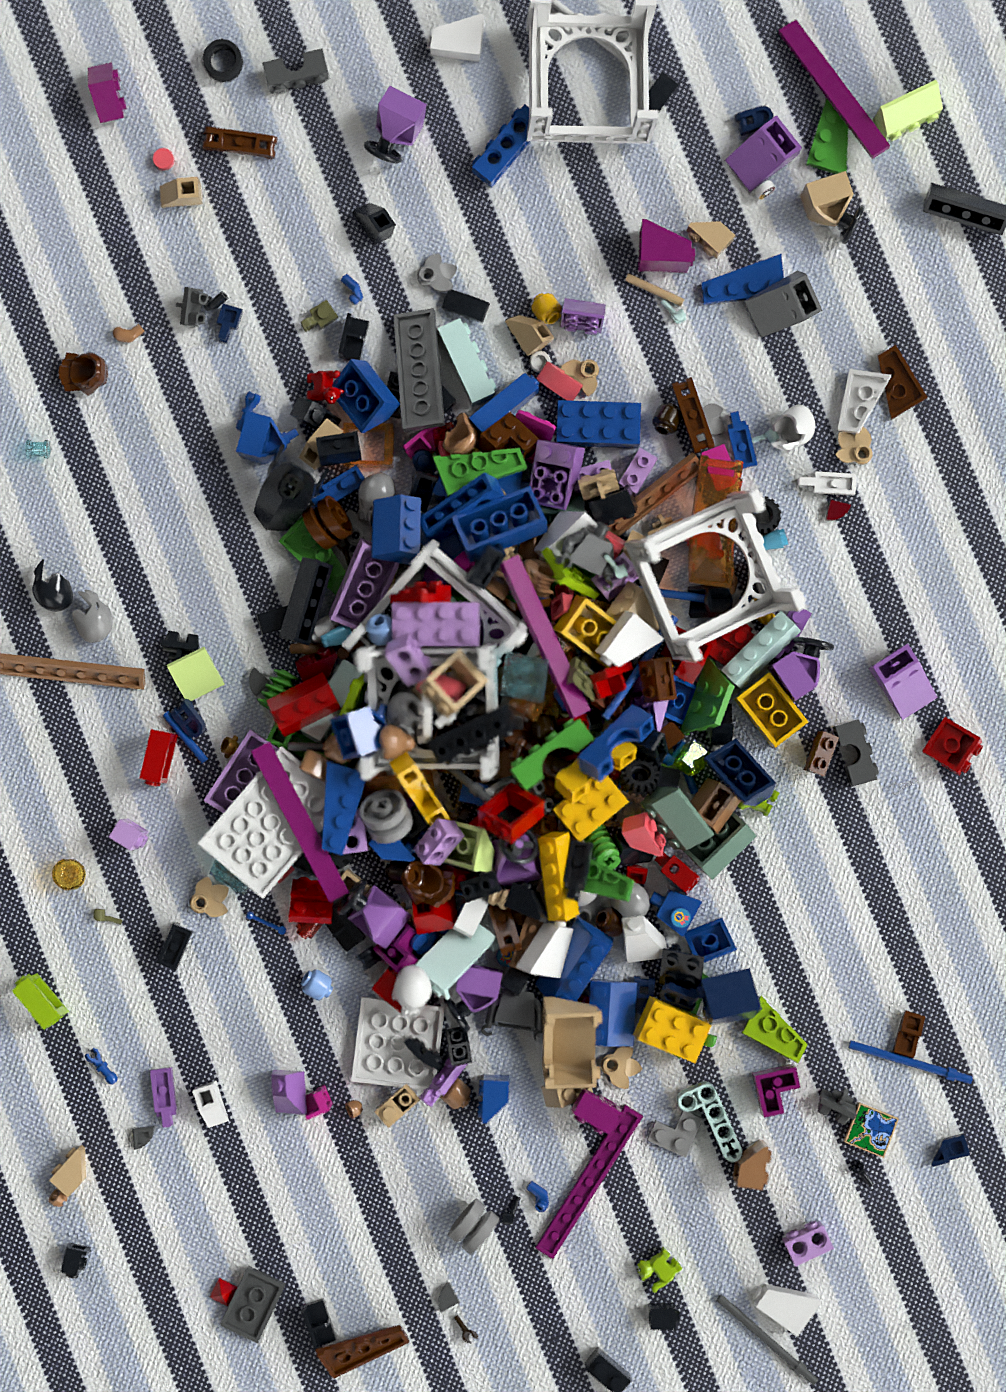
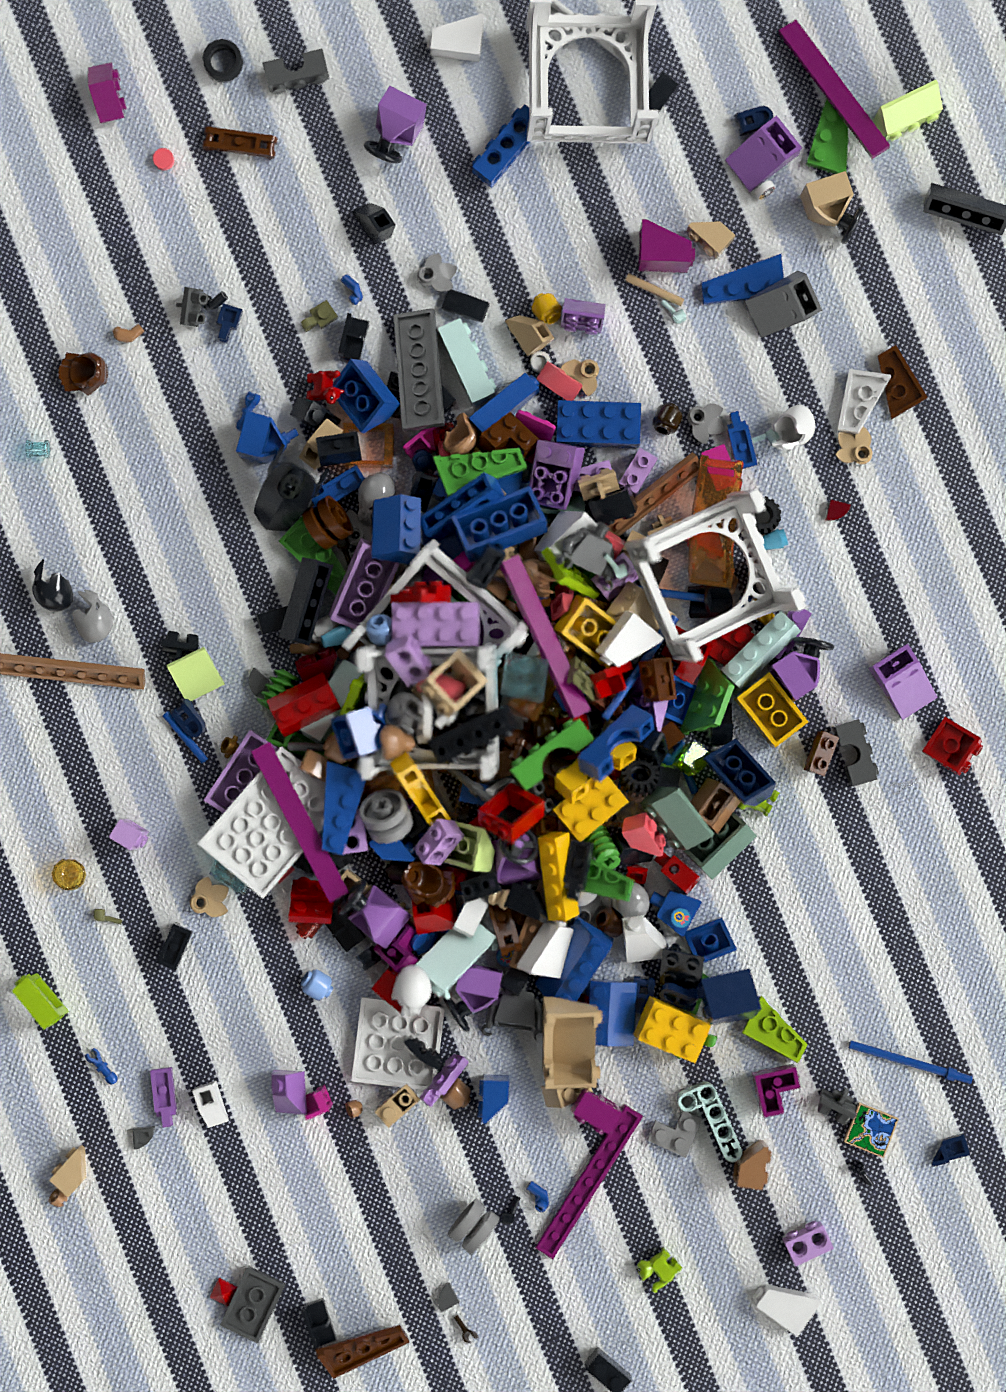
black brick [60,1243,91,1279] -> none
red window [139,729,178,786] -> none
tan slope [160,177,203,208] -> none
blue hinge [246,911,286,935] -> none
black slope [445,1026,473,1067] -> none
tan plate [601,1046,642,1089] -> none
black brick [649,1303,680,1330] -> none
reddish brown plate [671,377,715,454] -> none
dark grey bar [716,1294,818,1385] -> none
white hinge [797,471,856,496] -> none
reddish brown slope [892,1010,926,1058] -> none

